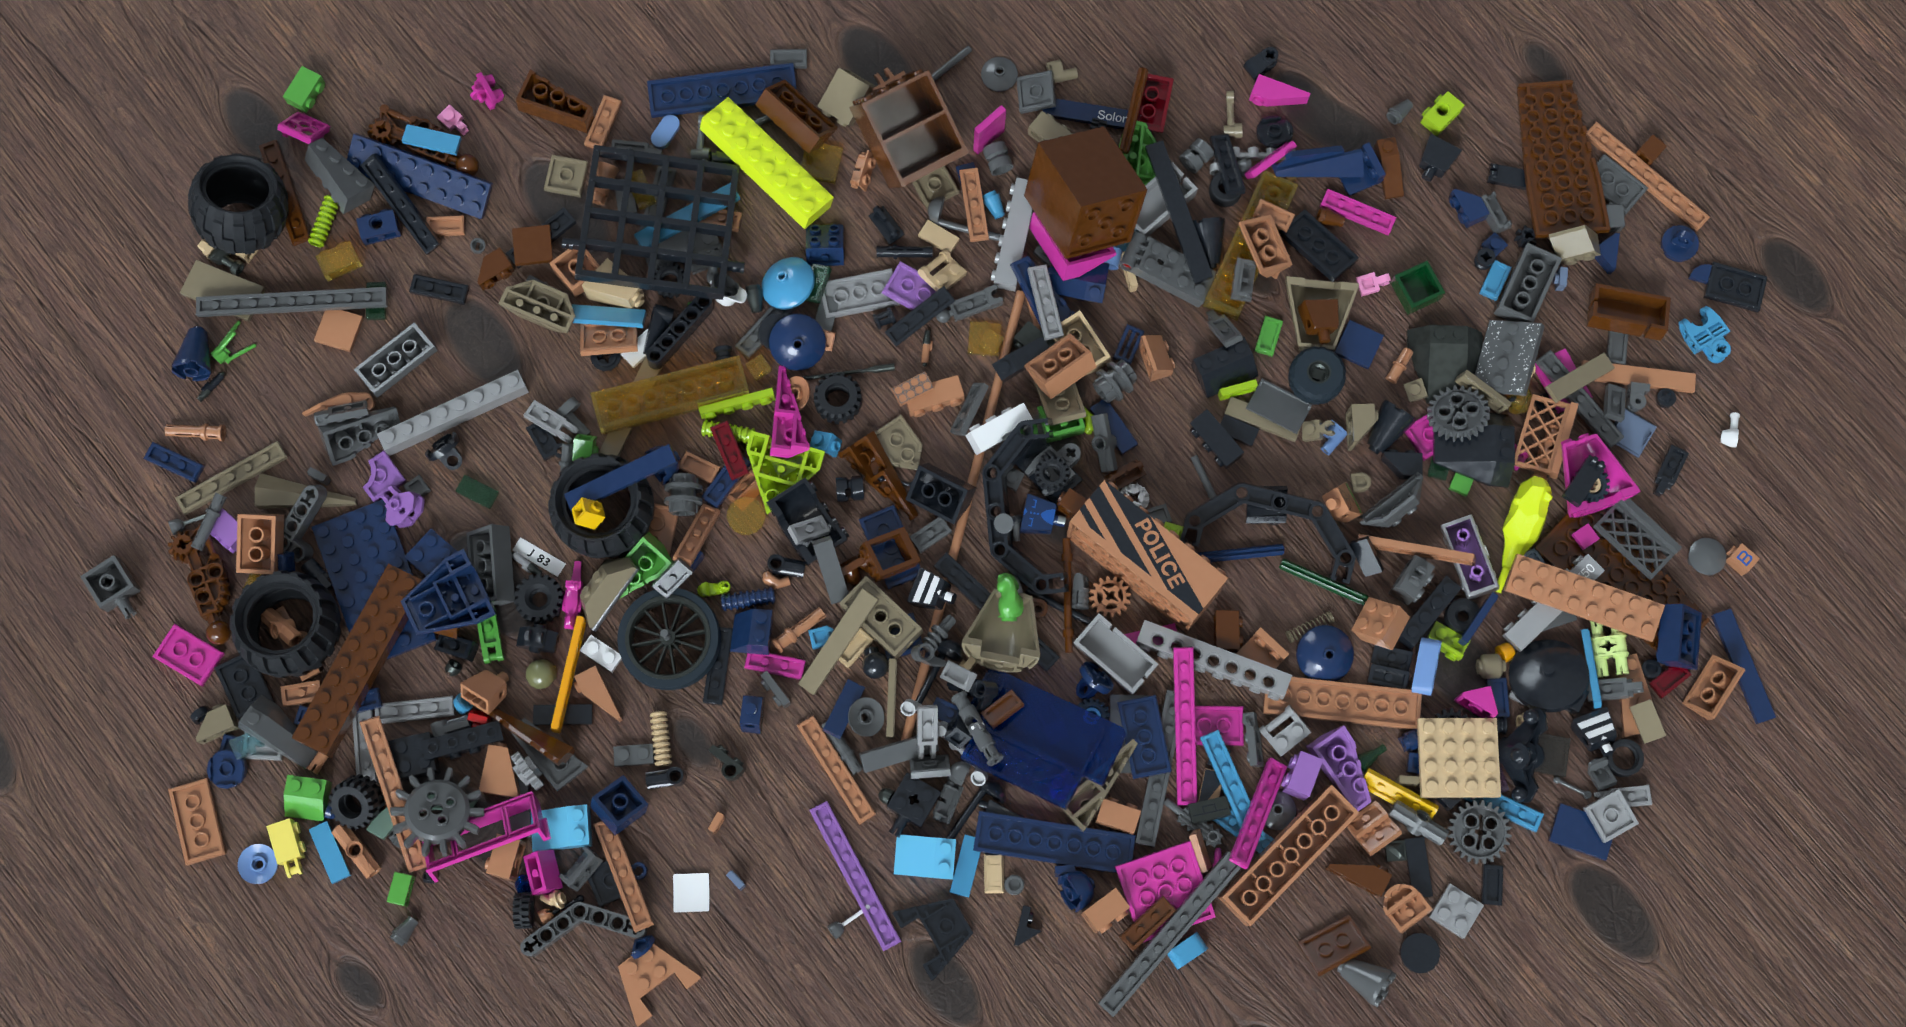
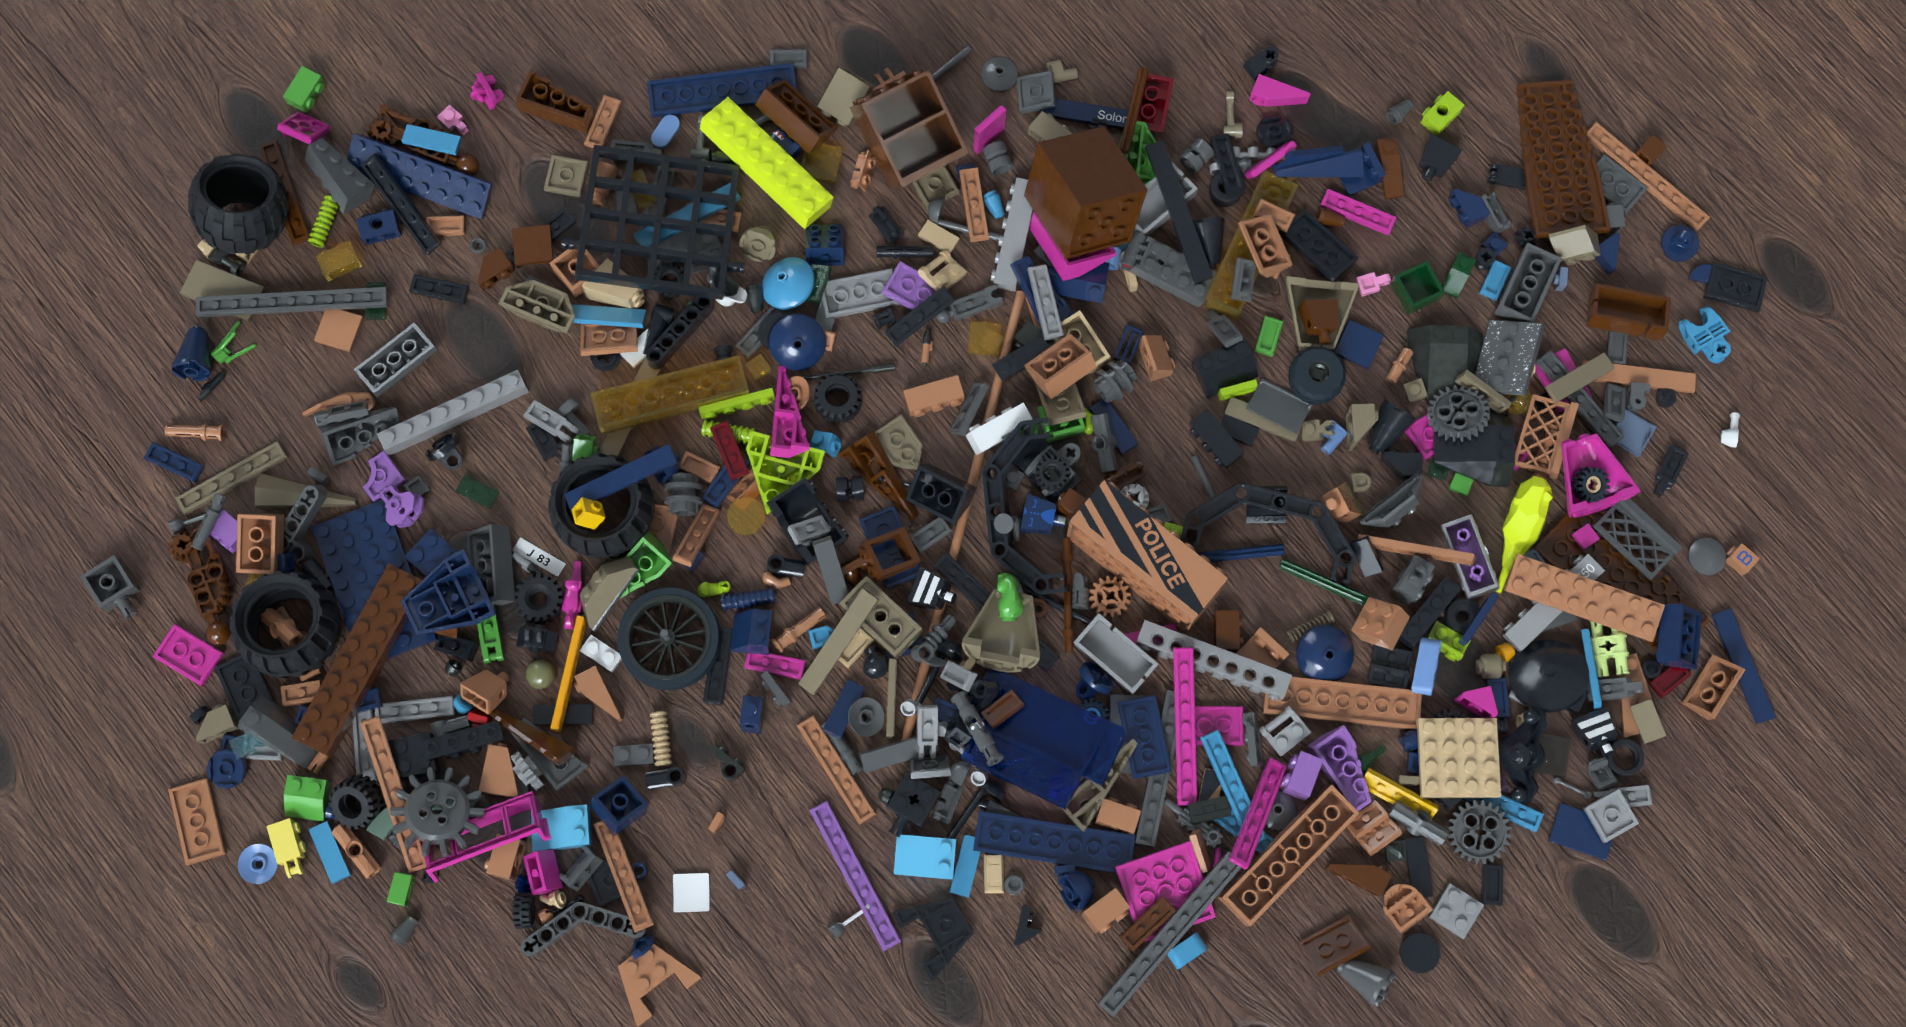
plate [652,557,693,599] -> none
nougat tile [891,372,934,407] -> none
black hinge [1562,455,1606,508] -> none
none -> dark tan tile [739,226,777,262]
none -> dark blue leg [769,128,801,160]
none -> dark green slope [1442,252,1476,299]

